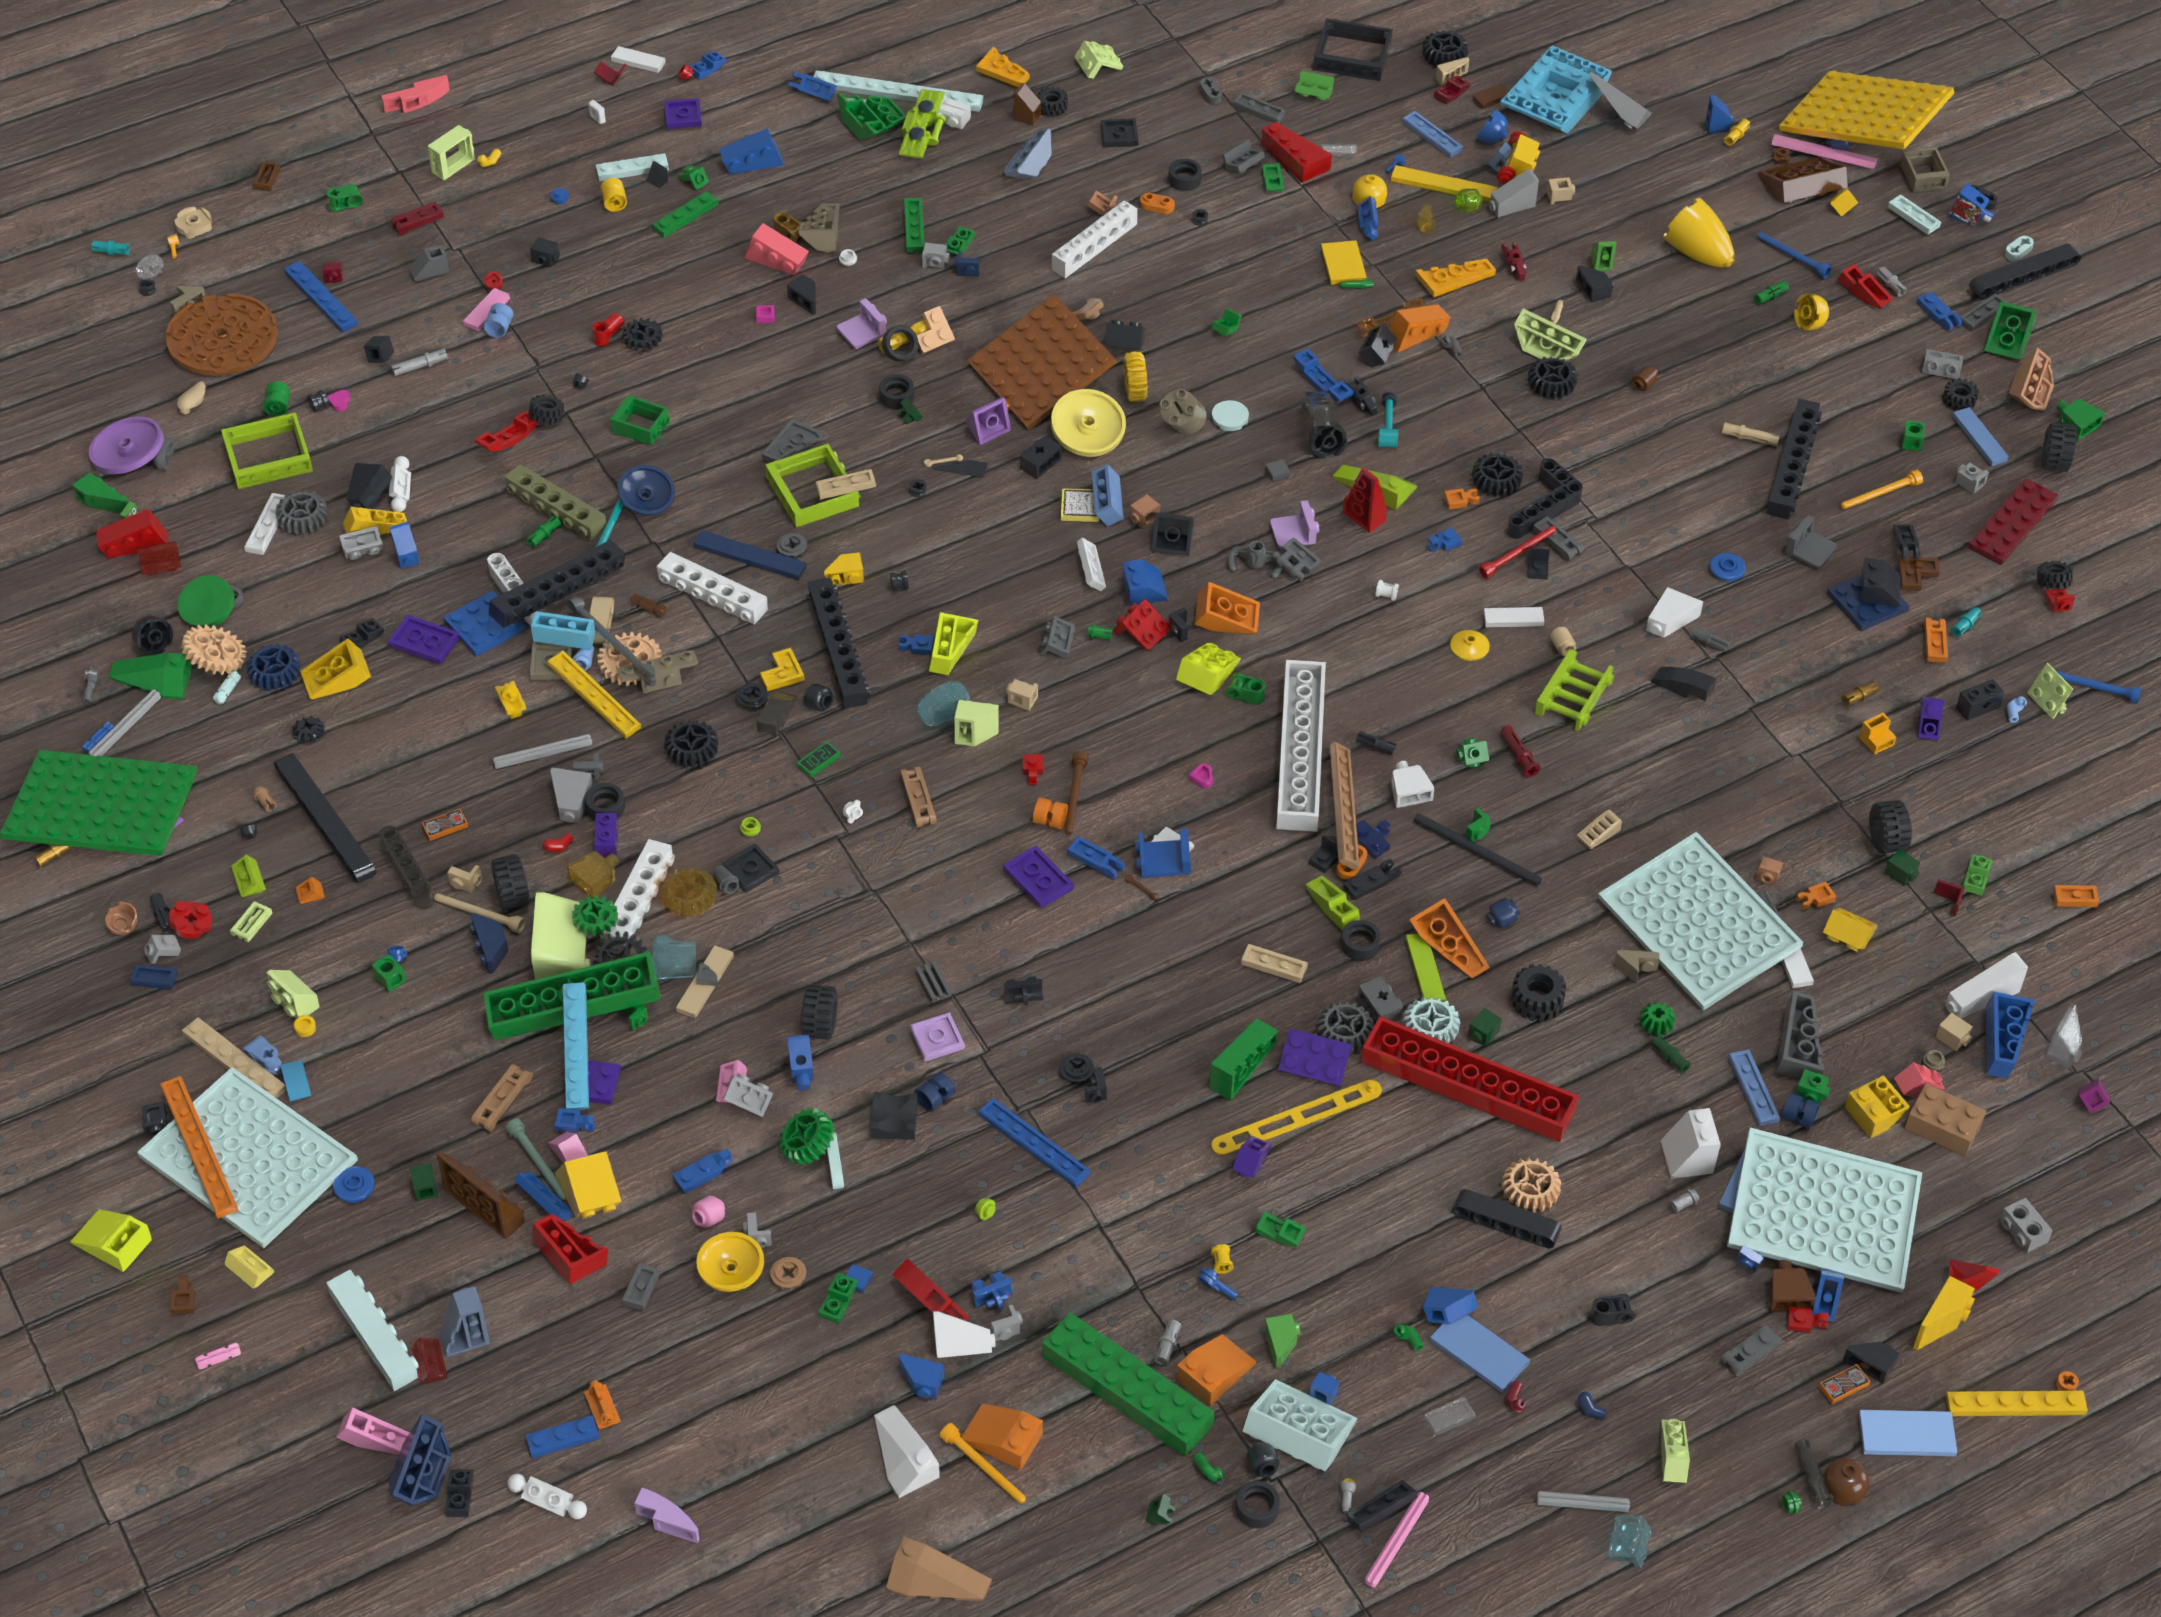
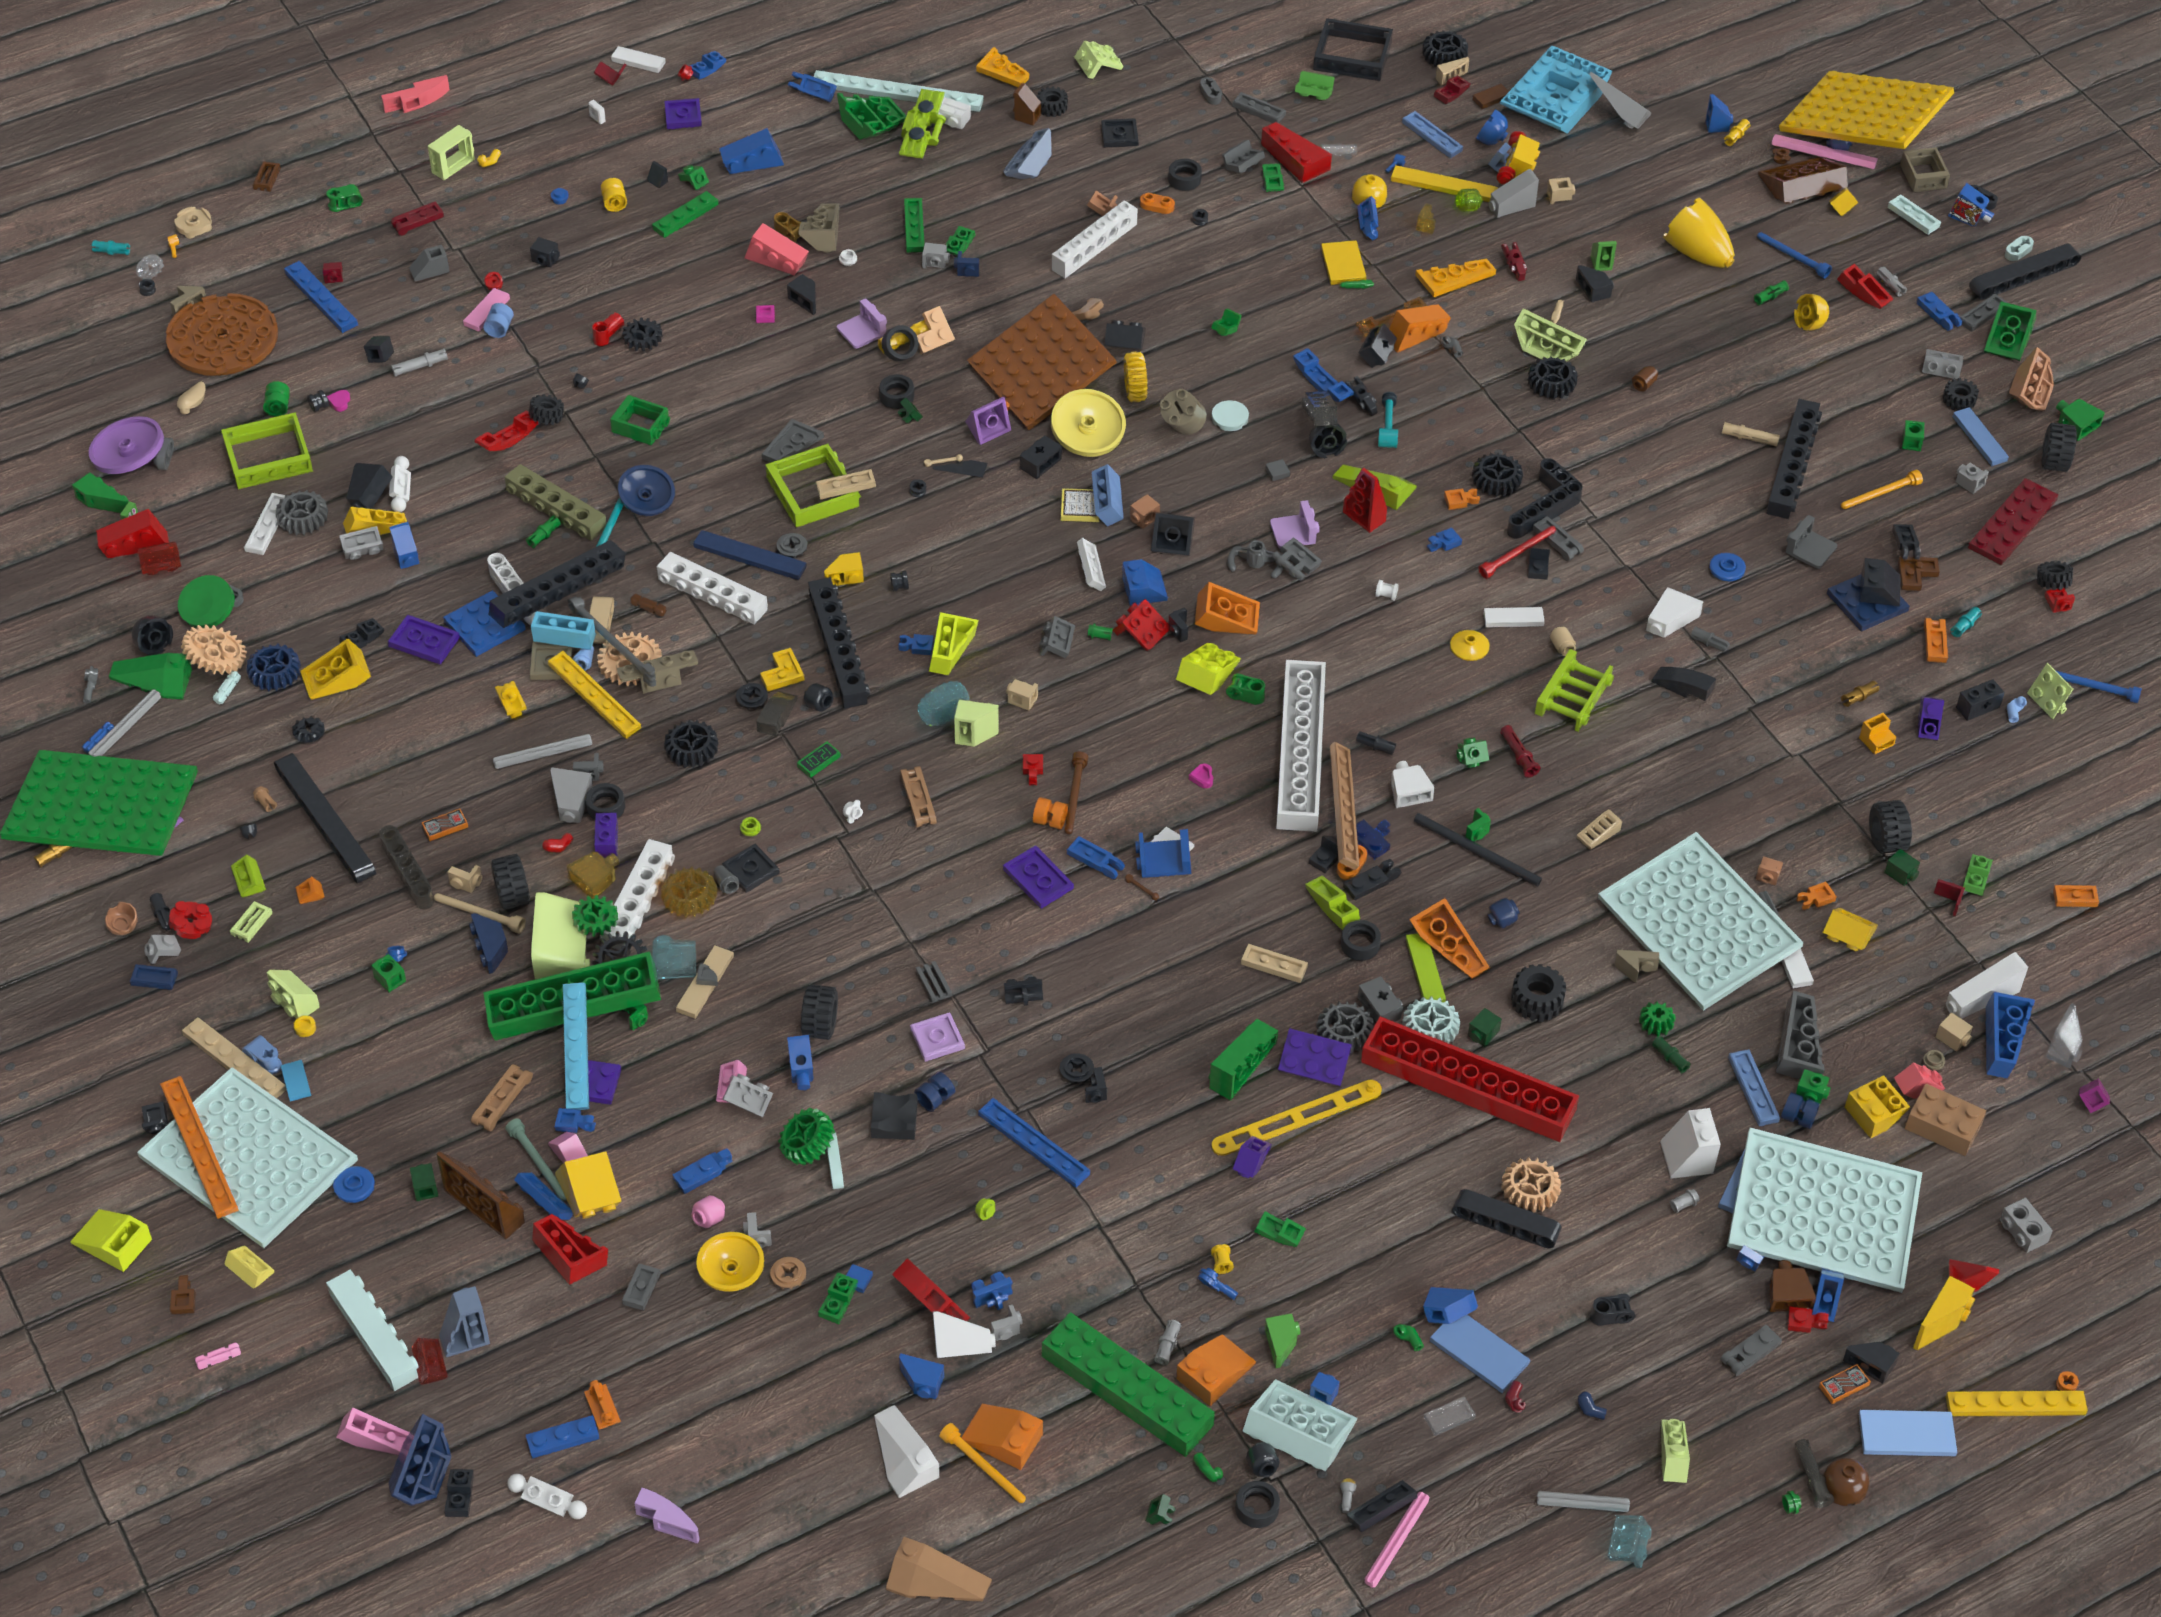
light aqua plate [596,153,669,181] -> none

